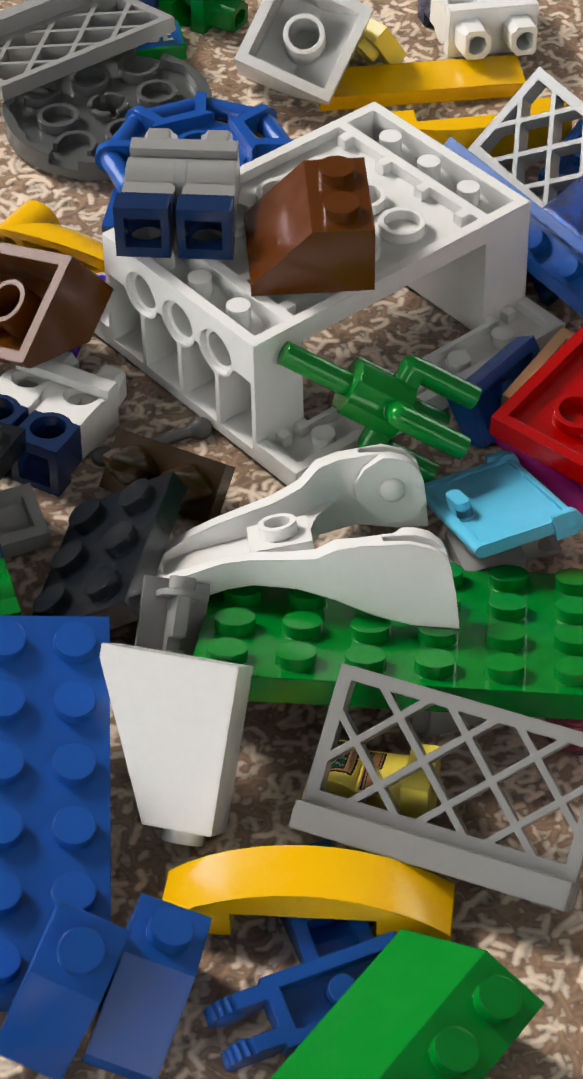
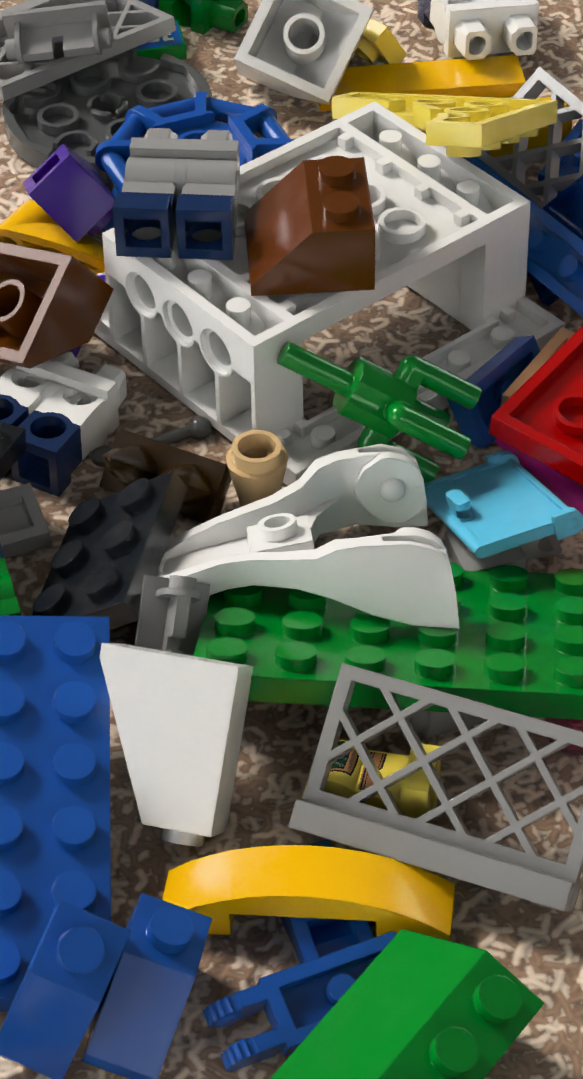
none -> light grey hinge [2,0,114,64]
none -> dark purple slope [23,144,115,242]
none -> tan cone [226,430,289,507]
none -> light yellow plate [332,92,558,157]

